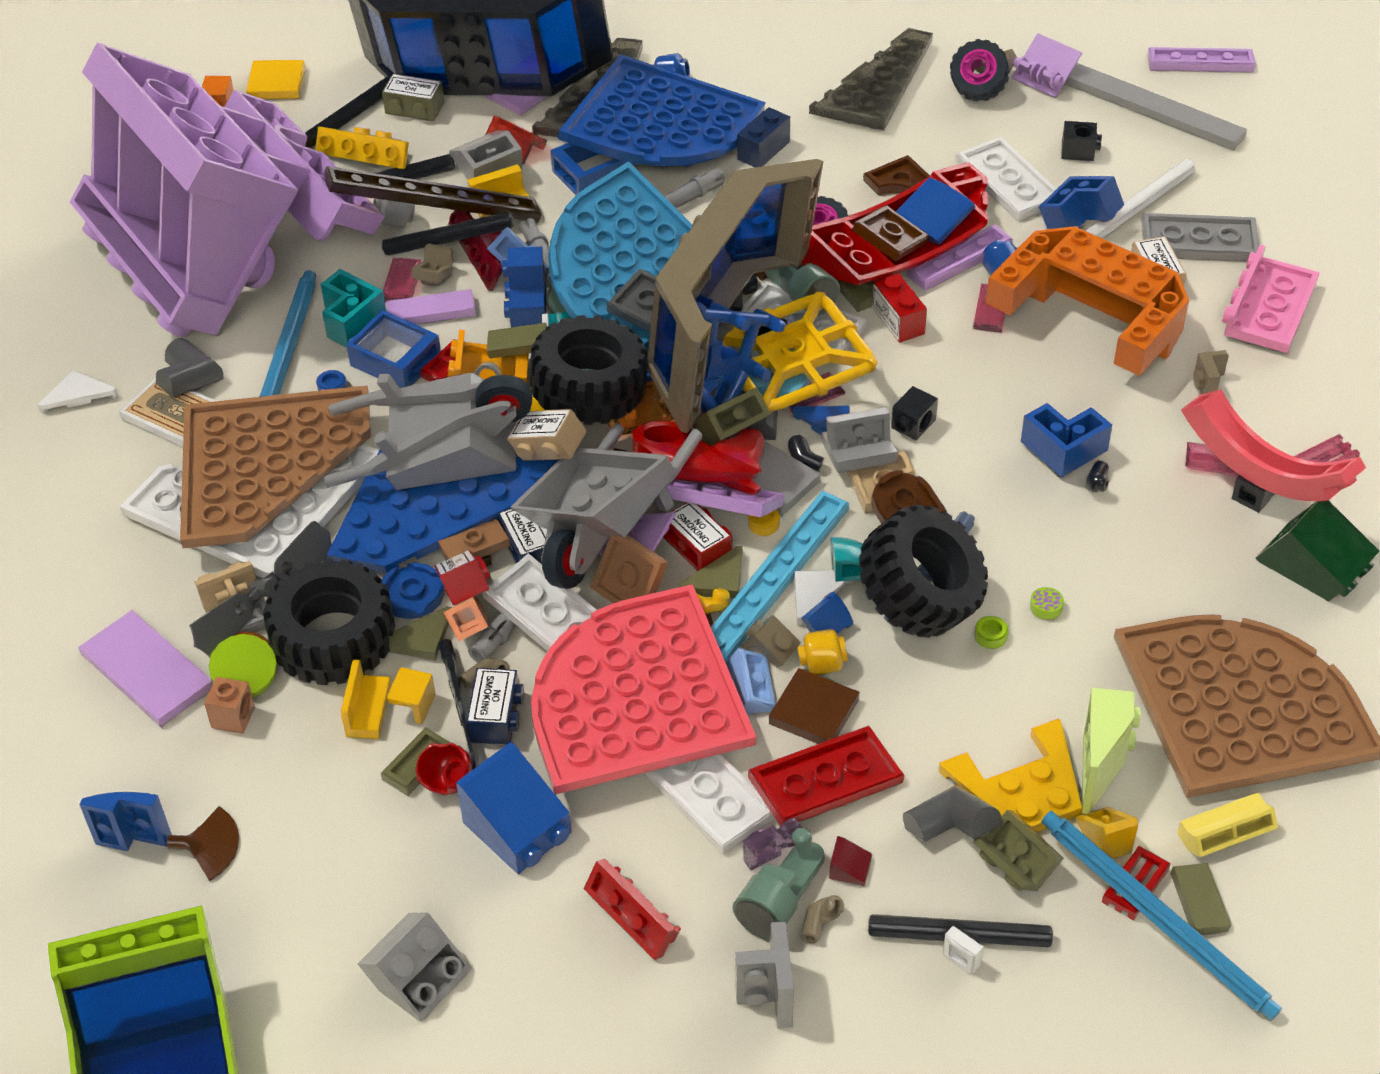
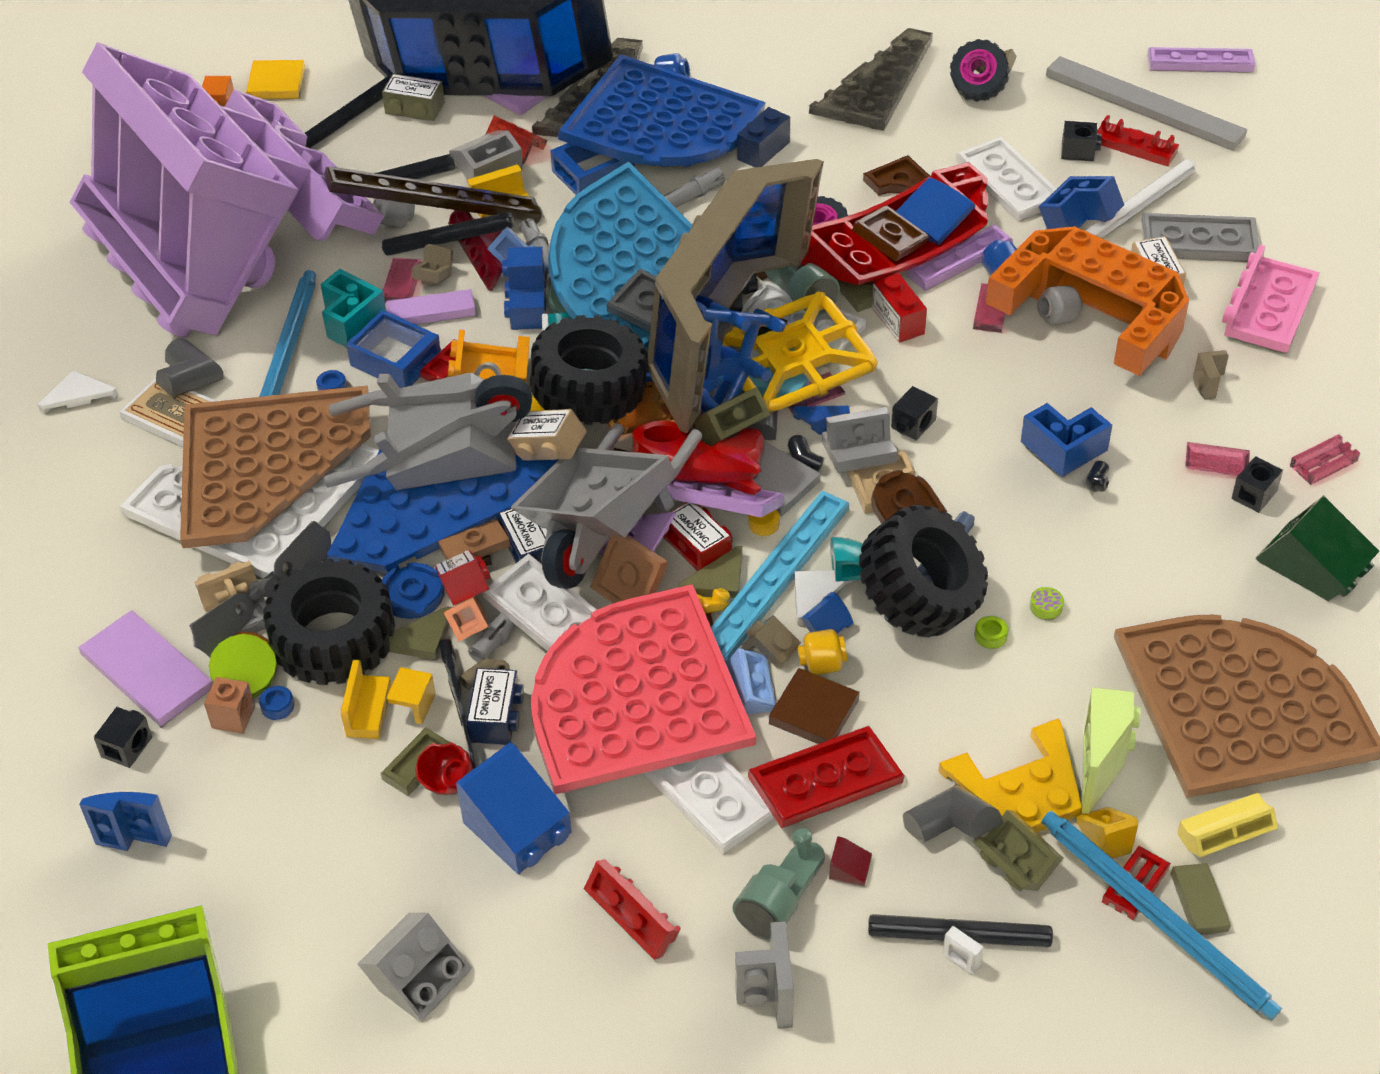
reddish brown hand [167,806,239,881] -> none
yellow bracket [315,126,409,169] -> none
olive tile [486,323,547,359] -> none
clear purple plate [743,818,803,871] -> none
dark tan arm [801,895,844,943] -> none
lavender hinge [1011,33,1082,98] -> none
coral arch [1181,389,1366,502] -> none
none -> black brick [93,706,153,768]
none -> blue tile [259,686,294,720]
none -> light grey head [1037,285,1082,324]
none -> red plate [1097,115,1179,167]

